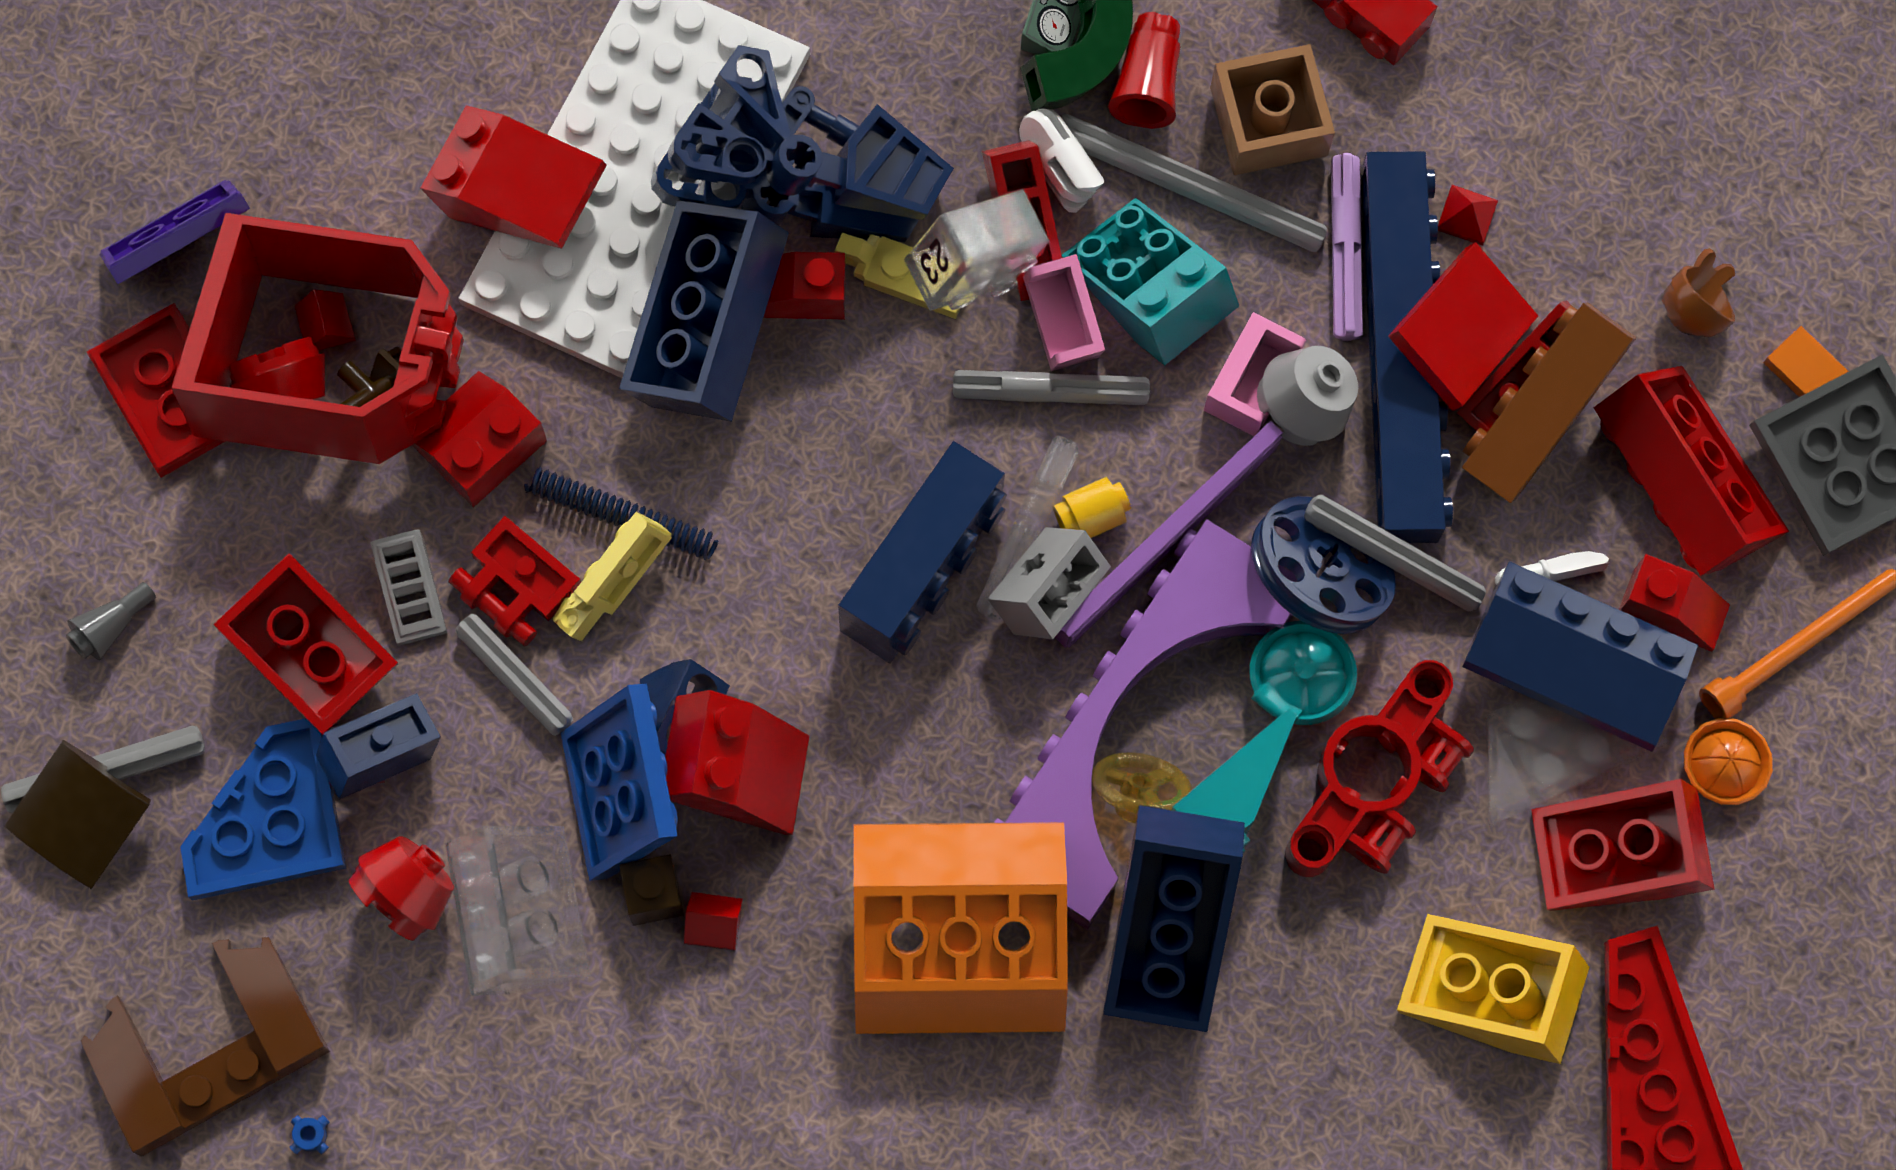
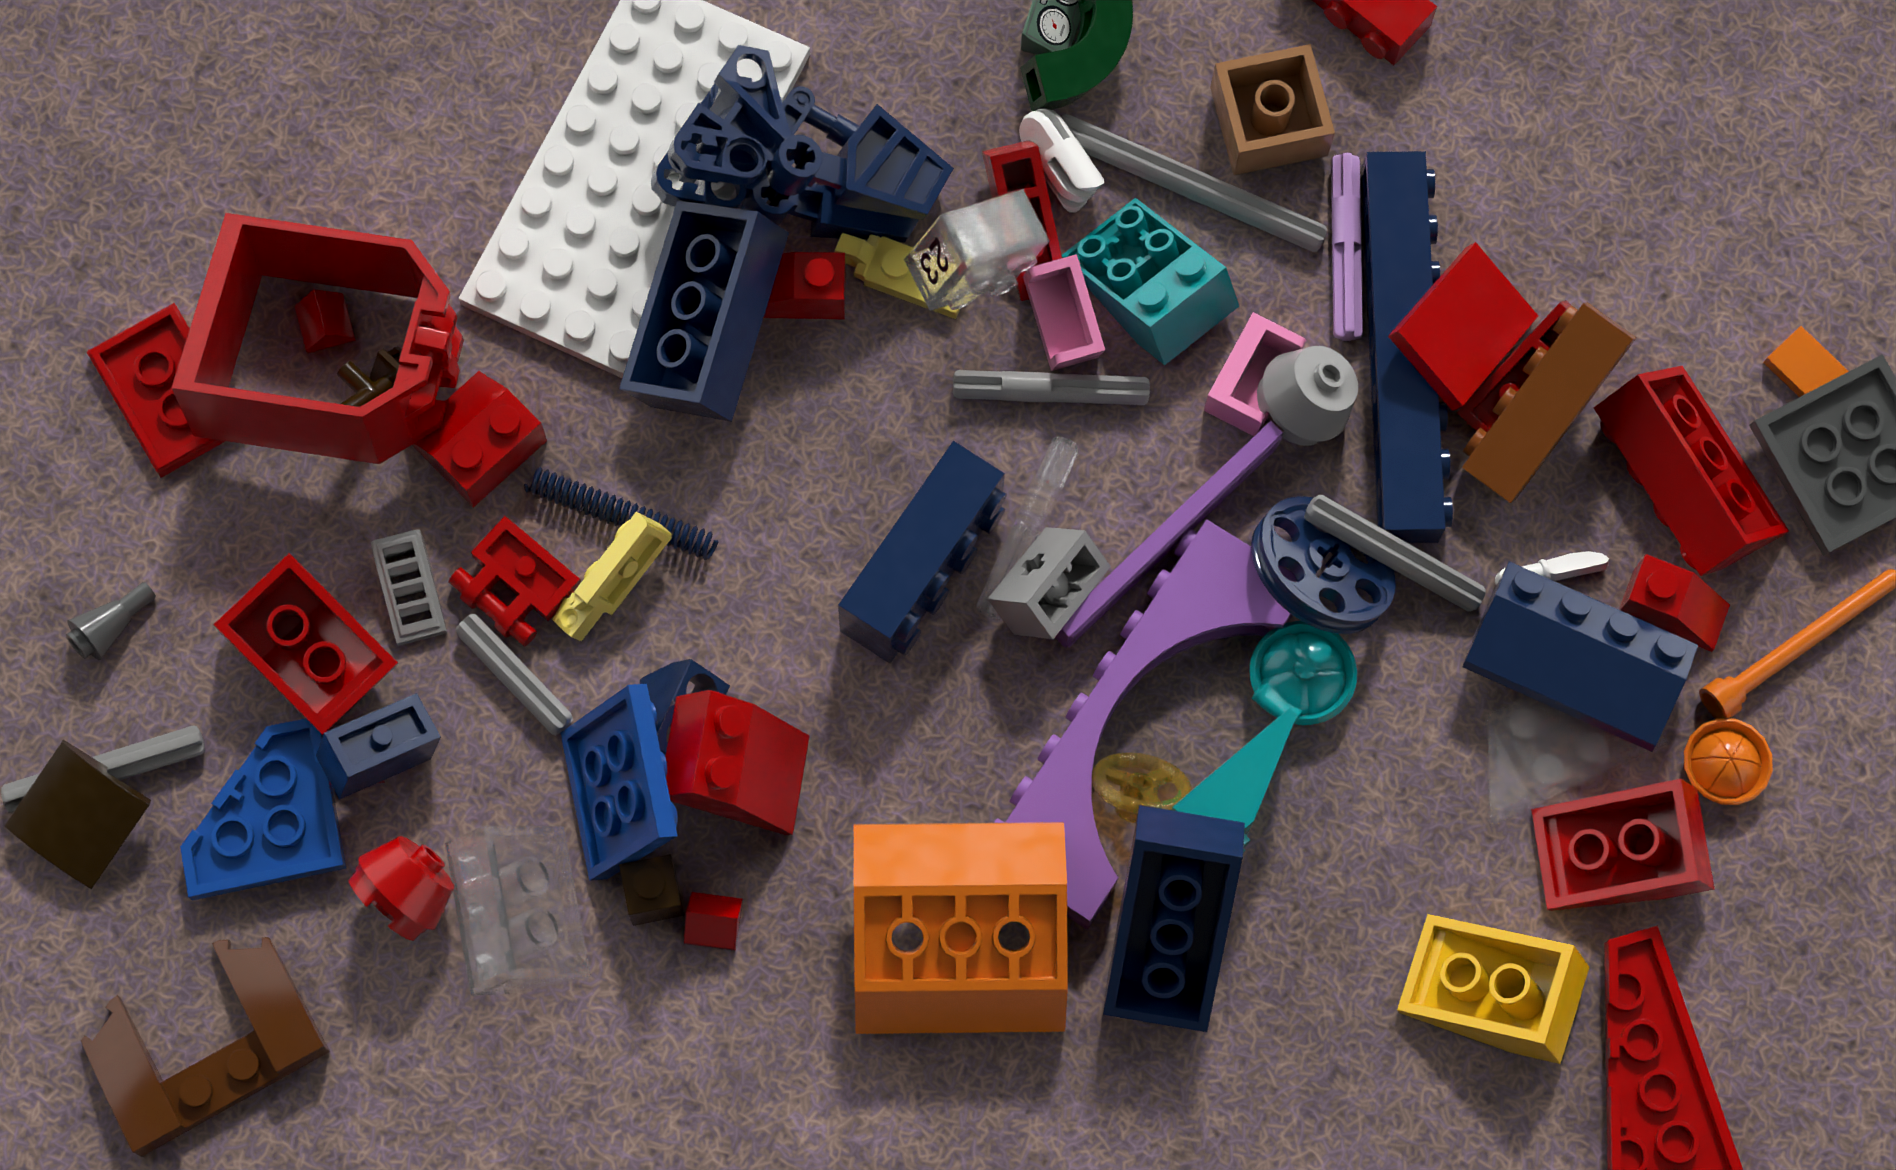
dark purple tile [100,180,250,284] -> none
red cone [229,336,326,400] -> none
blue piece [289,1115,330,1154] -> none
red slope [420,105,607,249] -> none
yellow brick [1052,477,1131,538] -> none
red plant [1108,12,1181,129] -> none
red piece [1285,660,1474,877] -> none
red slope [1438,185,1498,246] -> none
dark orange piece [1662,248,1735,338] -> none

